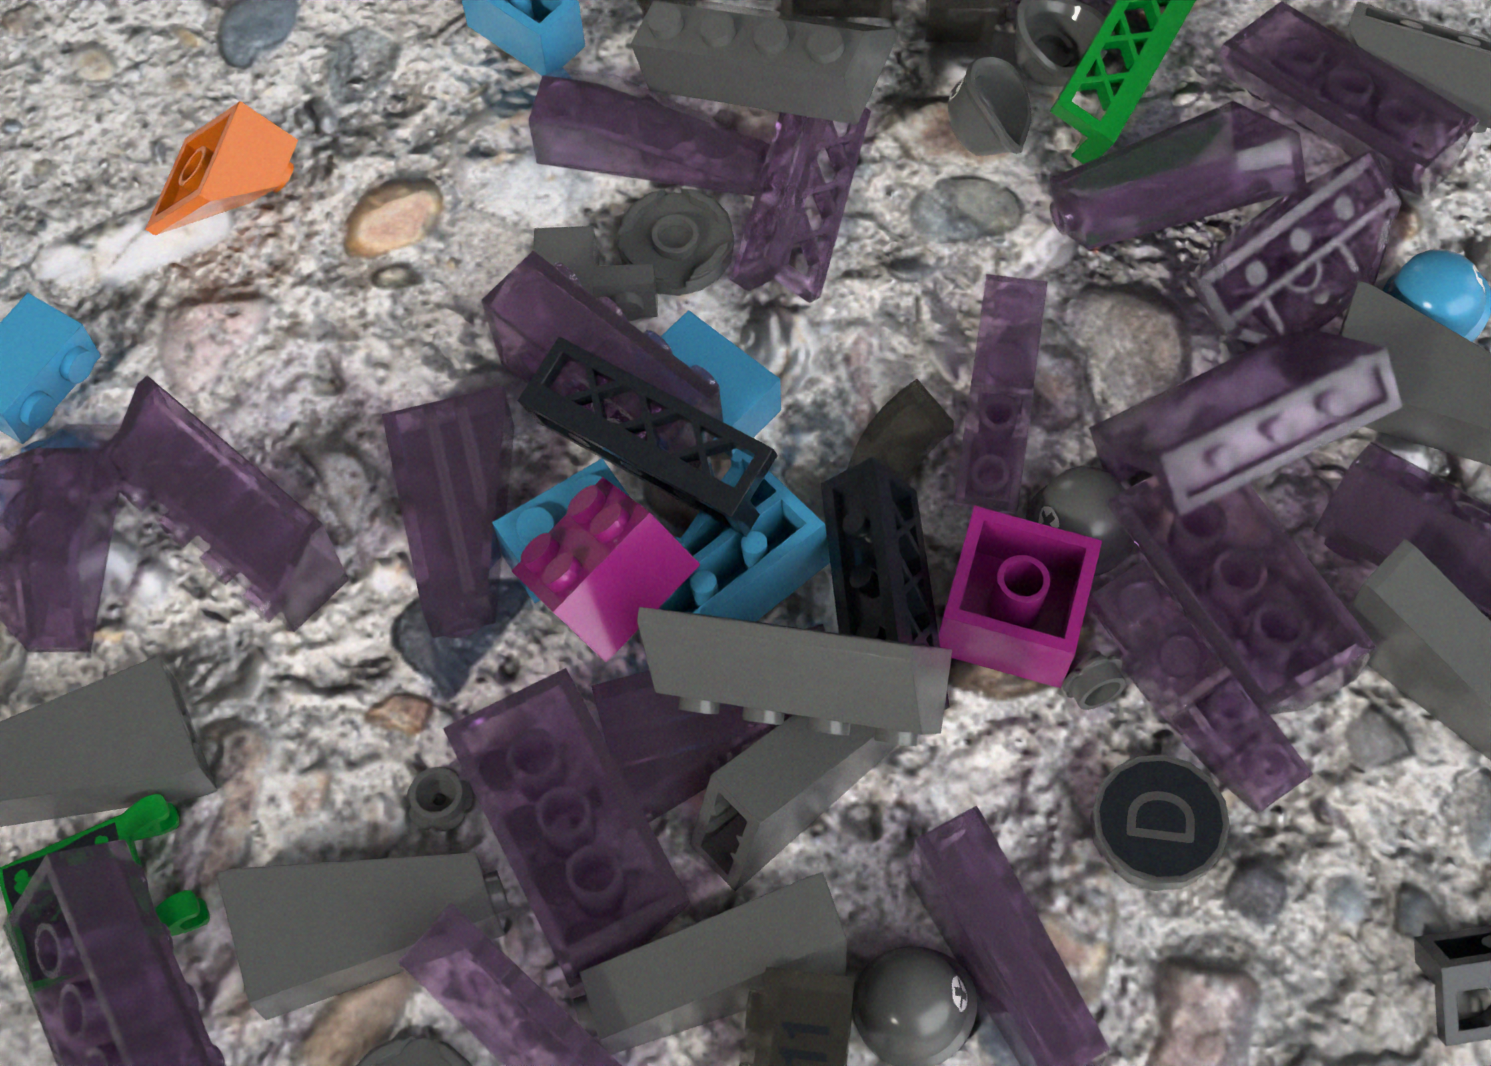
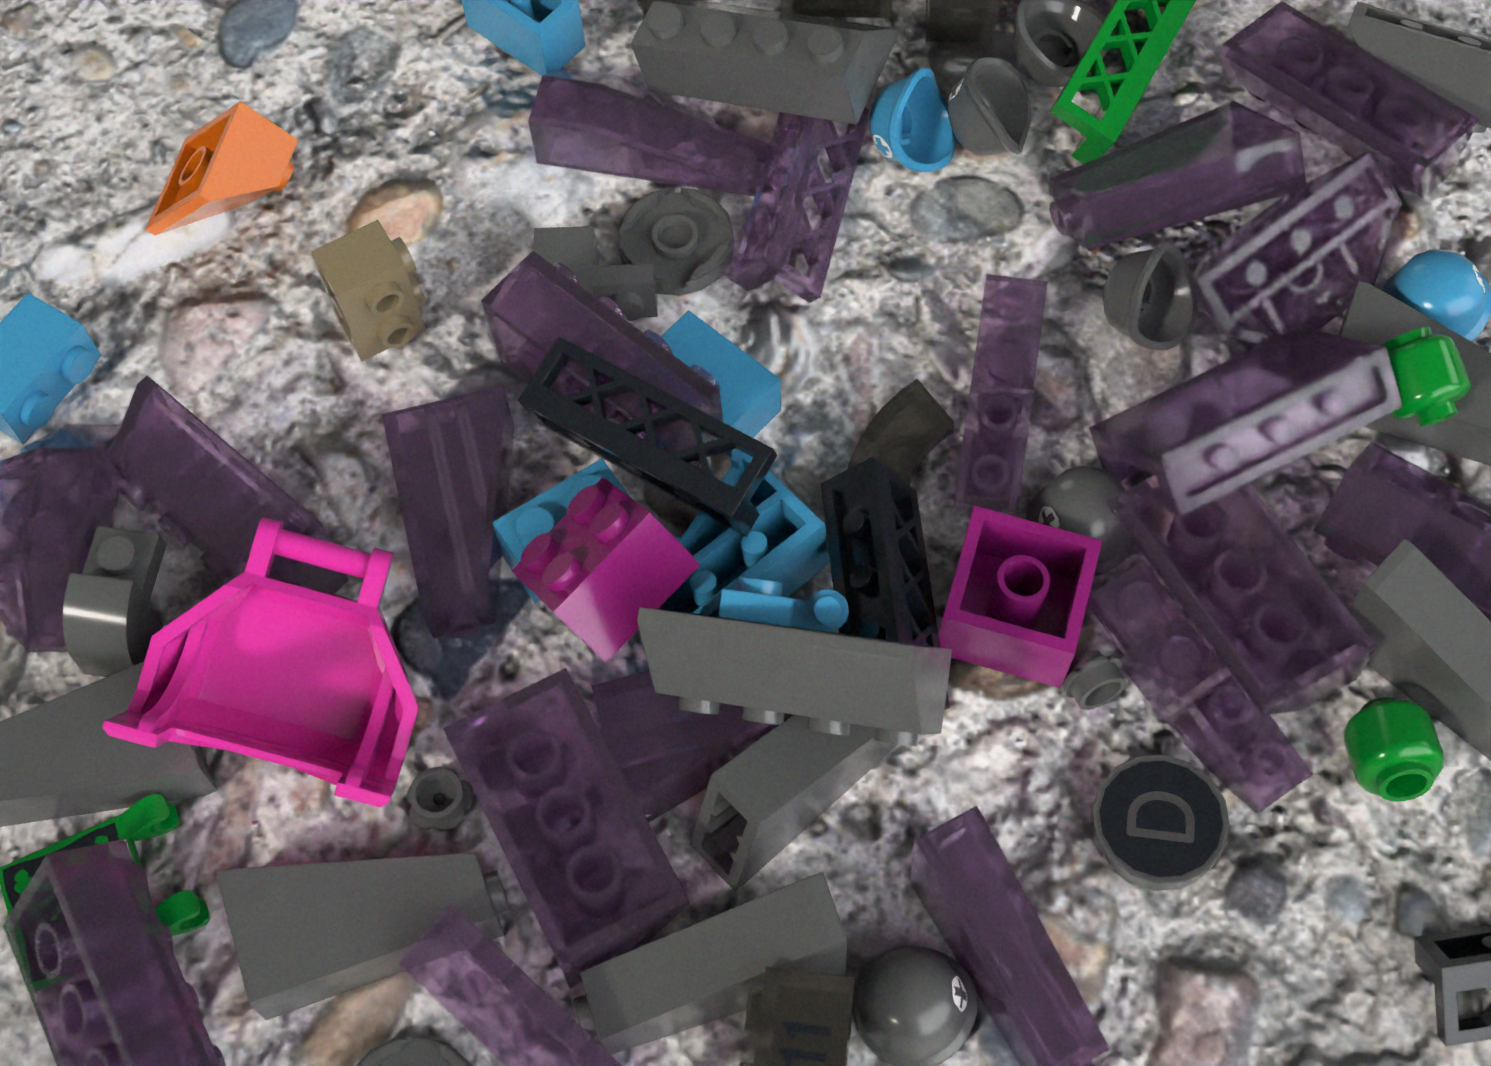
none -> dark grey brick [63,526,167,677]
none -> dark pink piece [102,517,420,807]
none -> dark tan brick [311,220,427,362]
none -> dark azure plate [718,577,849,631]
none -> dark azure helmet [869,68,956,173]
none -> dark grey helmet [1103,242,1198,351]
none -> green head [1344,697,1444,802]
none -> green head [1372,327,1471,428]

